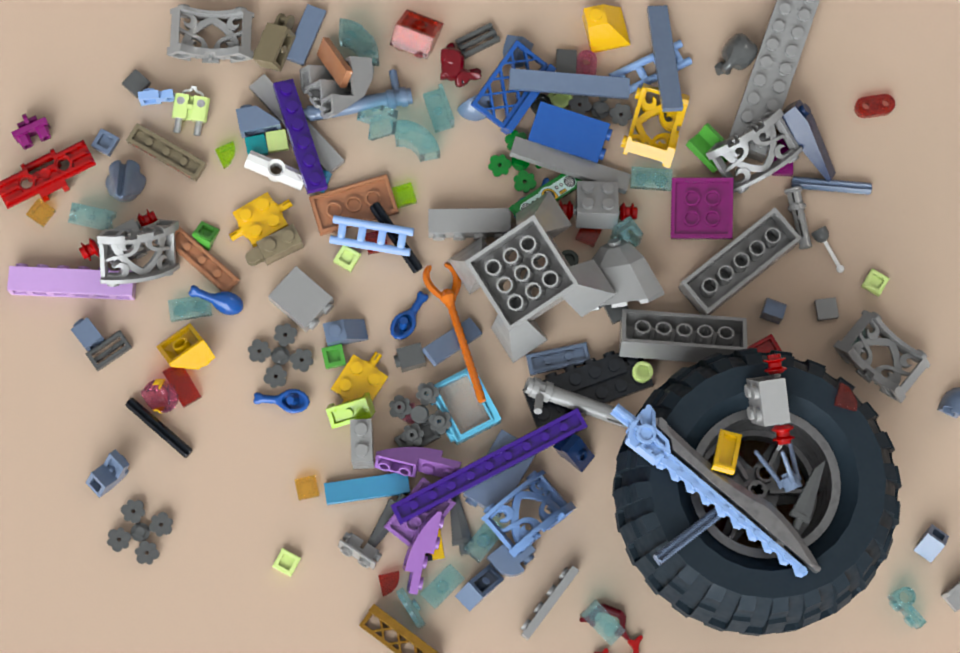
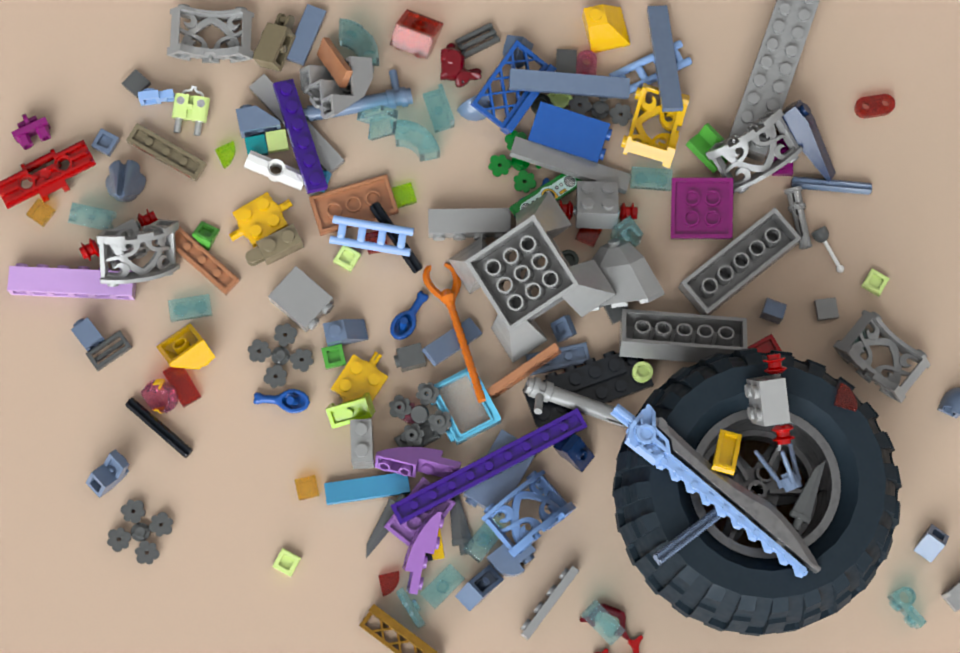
blue piece [188,285,243,315] -> none
light grey hinge [338,532,382,569] -> none
dark grey piece [715,33,758,76] -> none
none -> nougat tile [486,343,561,399]
none -> sand blue plate [550,315,577,342]

